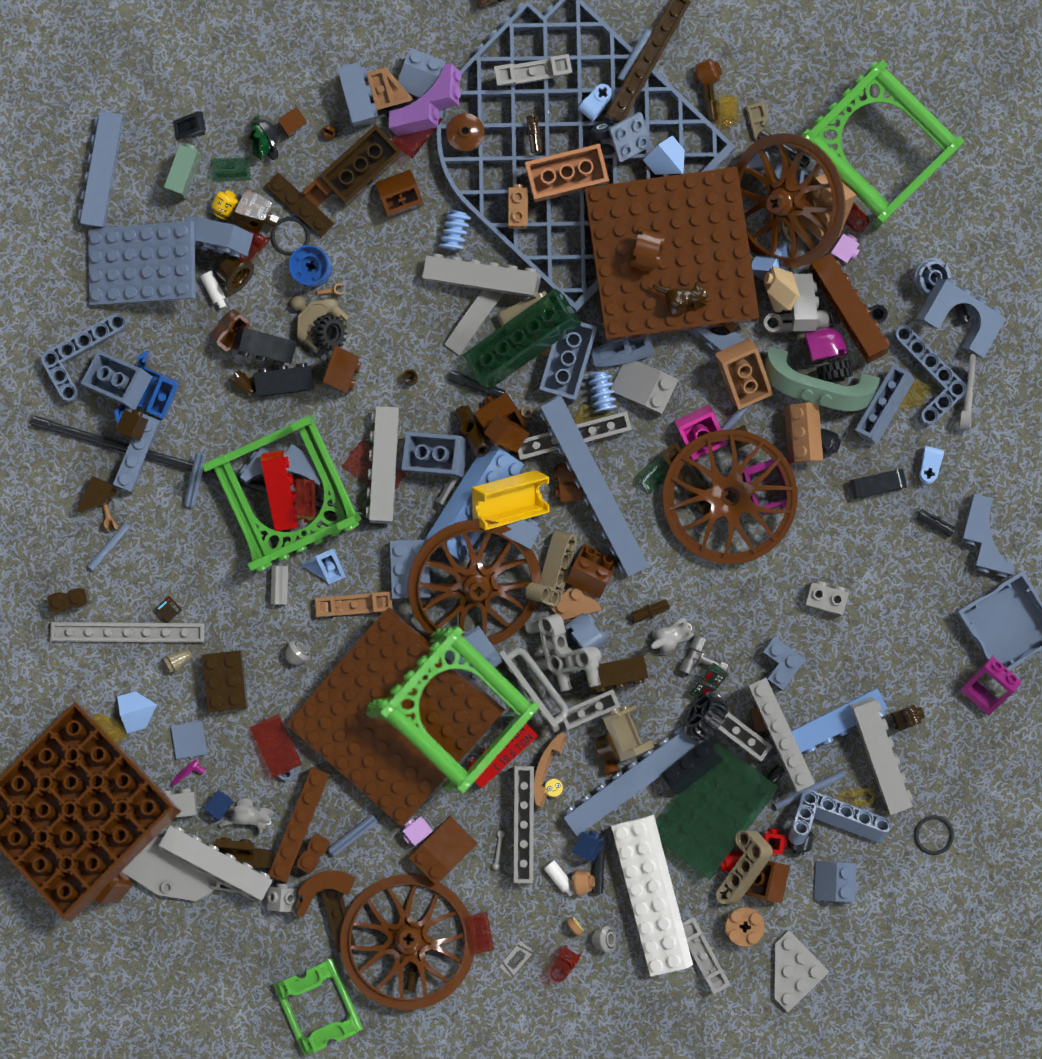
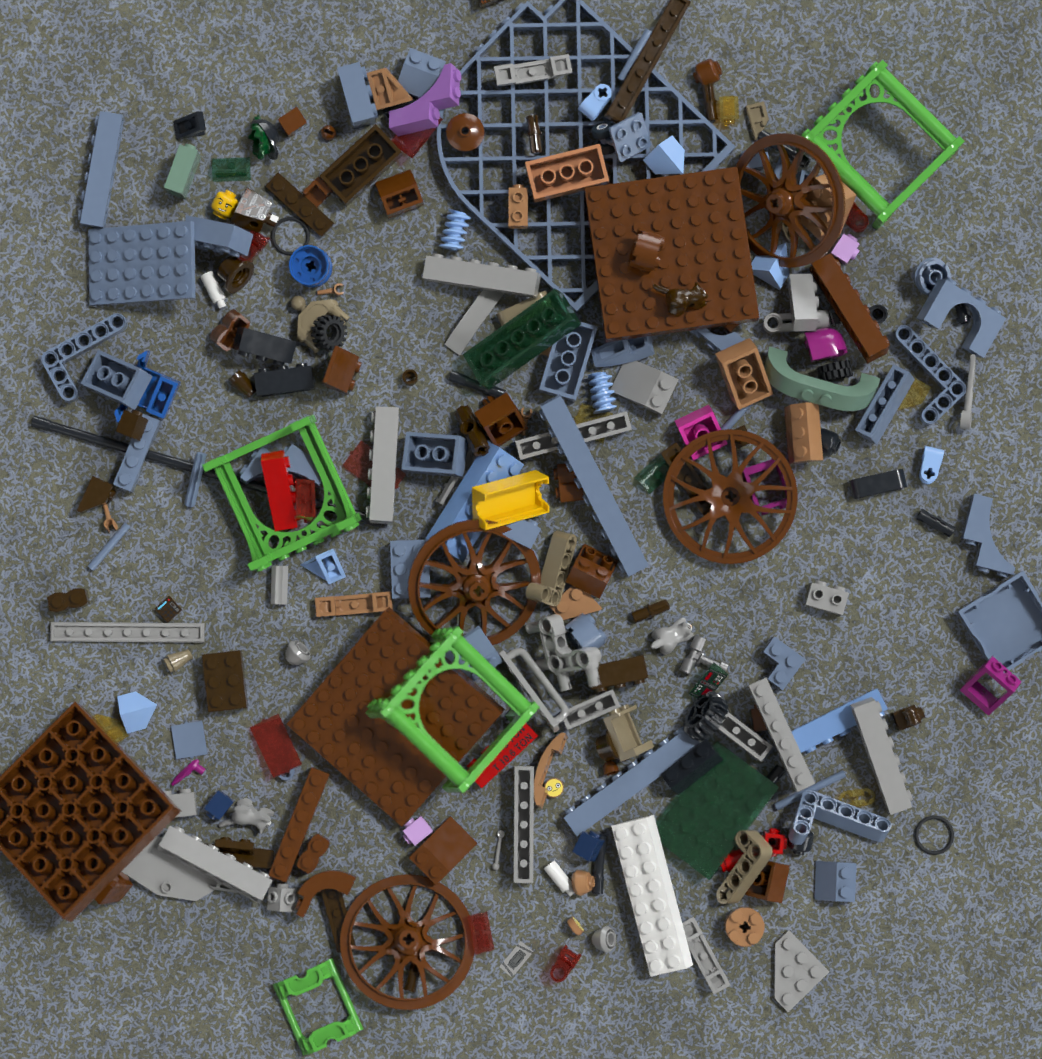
sand blue axle [328,815,378,856] -> none
reddish brown brick [484,414,530,452] -> none
tan slope [764,266,800,313] -> none

